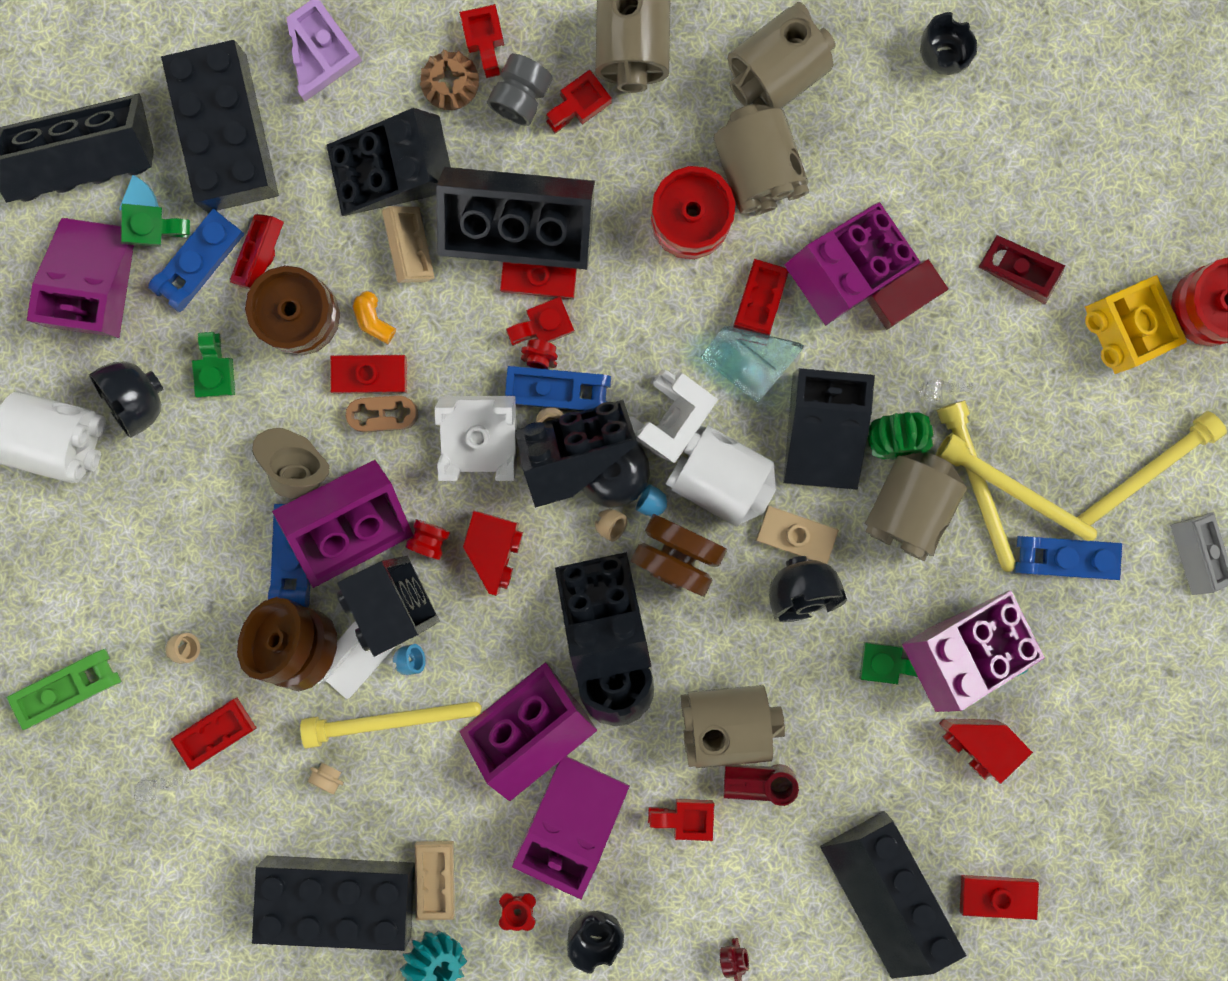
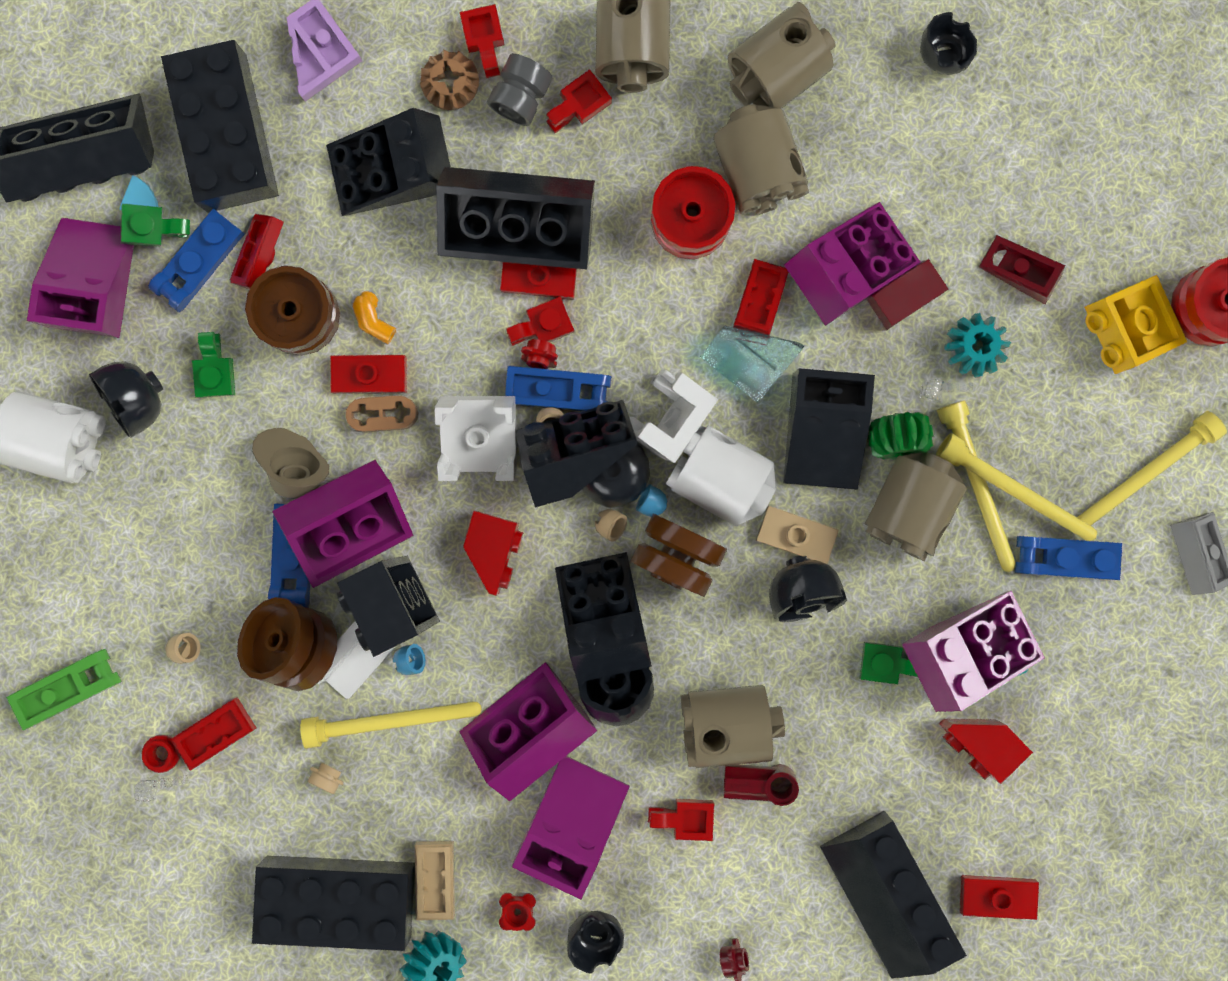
tan plate [382,206,435,283] -> none
red wheel [405,519,451,560] -> none
none -> red plate [142,735,180,773]
none -> teal gear [944,313,1011,378]

